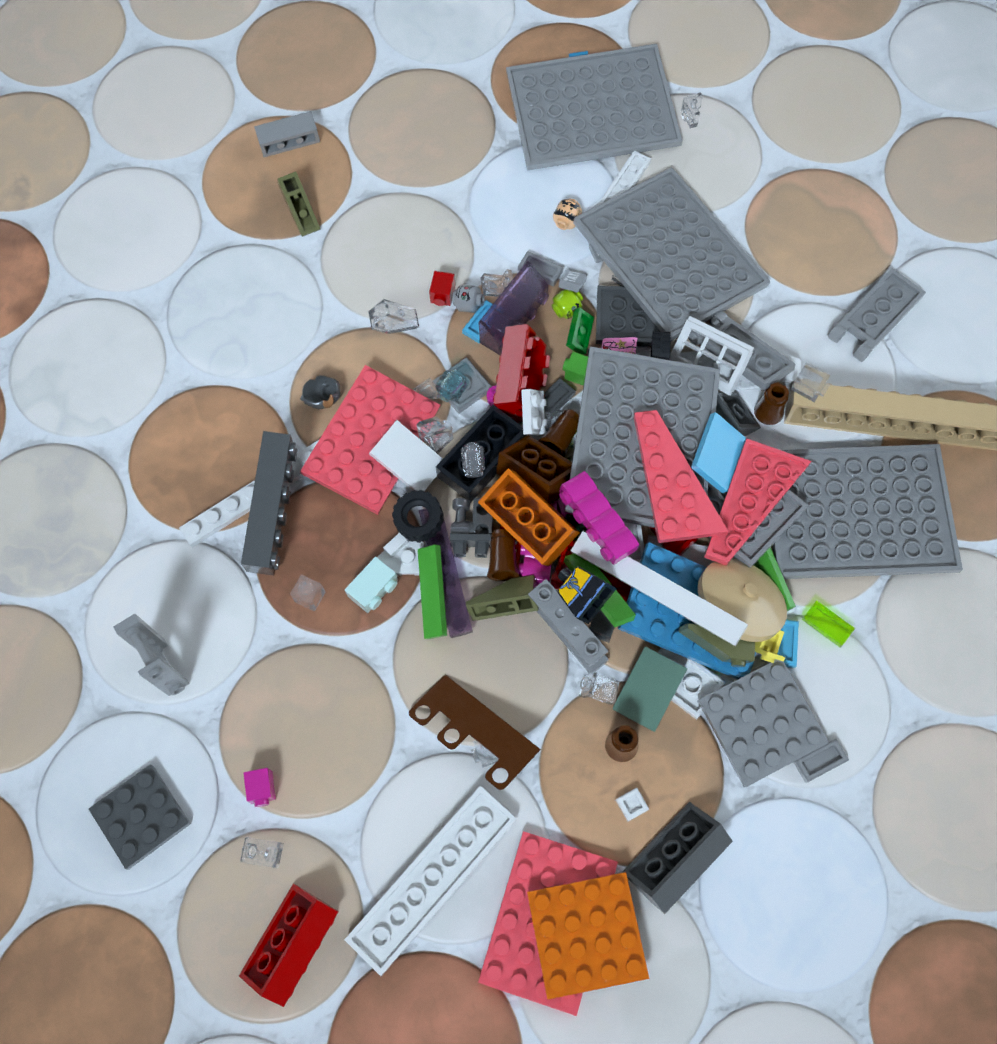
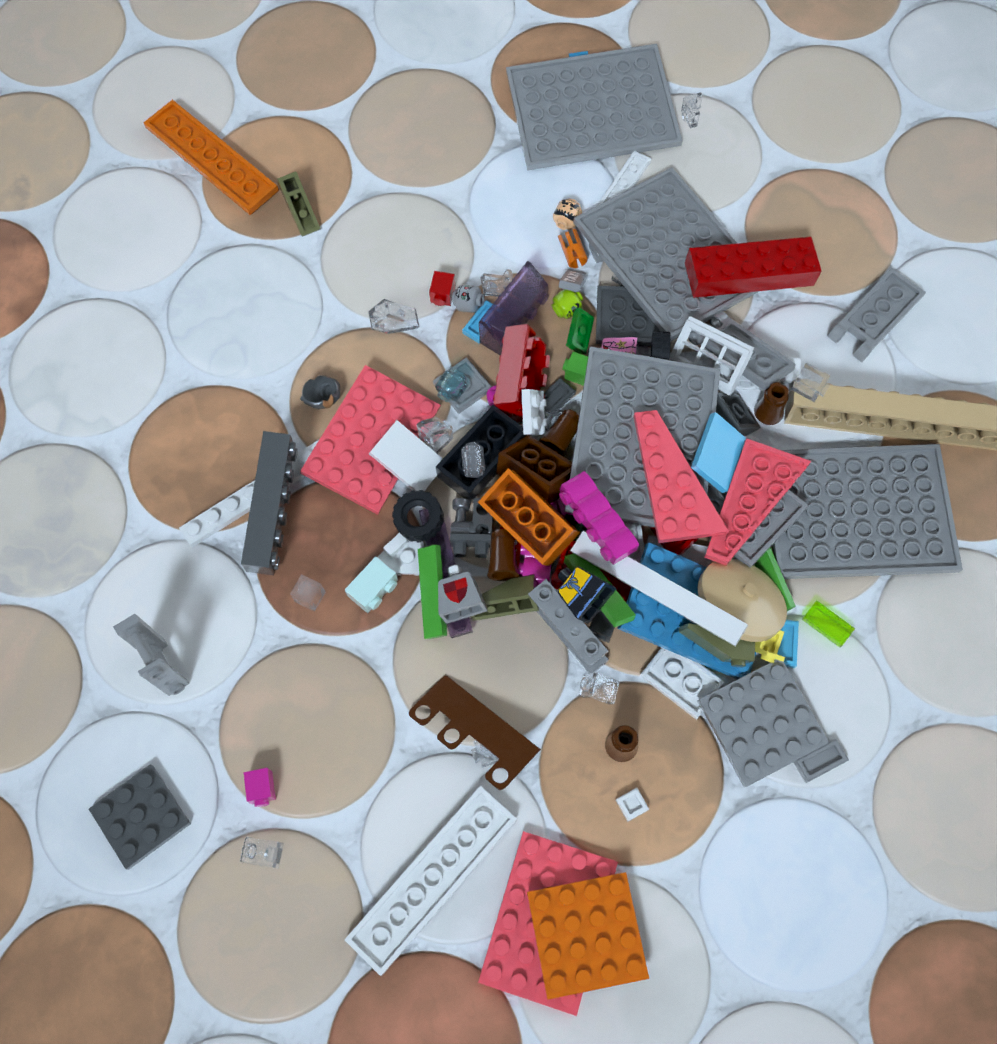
red slope [239,883,338,1007] -> none
light grey brick [254,111,320,157] -> none
clear tile [413,378,442,400] -> none
light grey tile [518,251,564,287] -> none
sand green tile [612,646,688,732] -> none
dark grey slope [622,802,733,914] -> none
none -> orange plate [143,99,279,215]
none -> light grey torso [438,565,488,624]
none -> orange arm [558,228,588,268]
none -> red brick [685,236,822,298]

